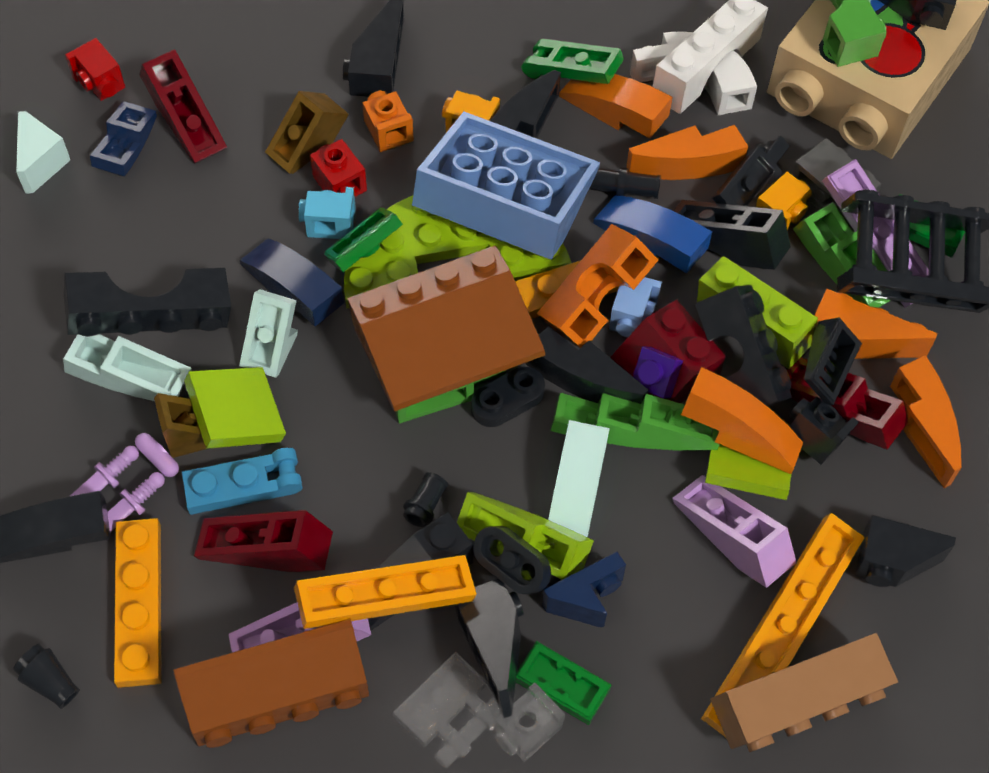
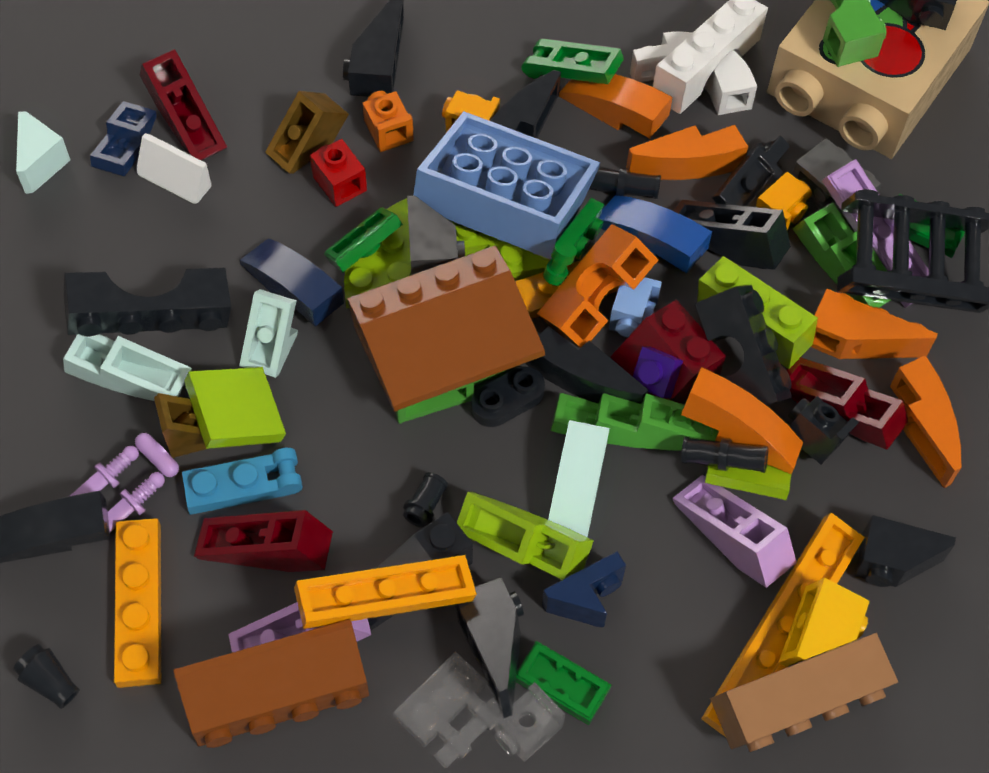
red brick [65,38,126,101] -> none
medium azure brick [299,187,356,239] -> none
black plate [473,526,551,594] -> none
black slope [804,317,862,405] -> none
none -> white slope [137,133,212,204]
none -> flat silver slope [407,196,465,275]
none -> green plate [543,198,605,286]
none -> black pin [681,436,769,473]
none -> yellow slope [778,578,870,667]

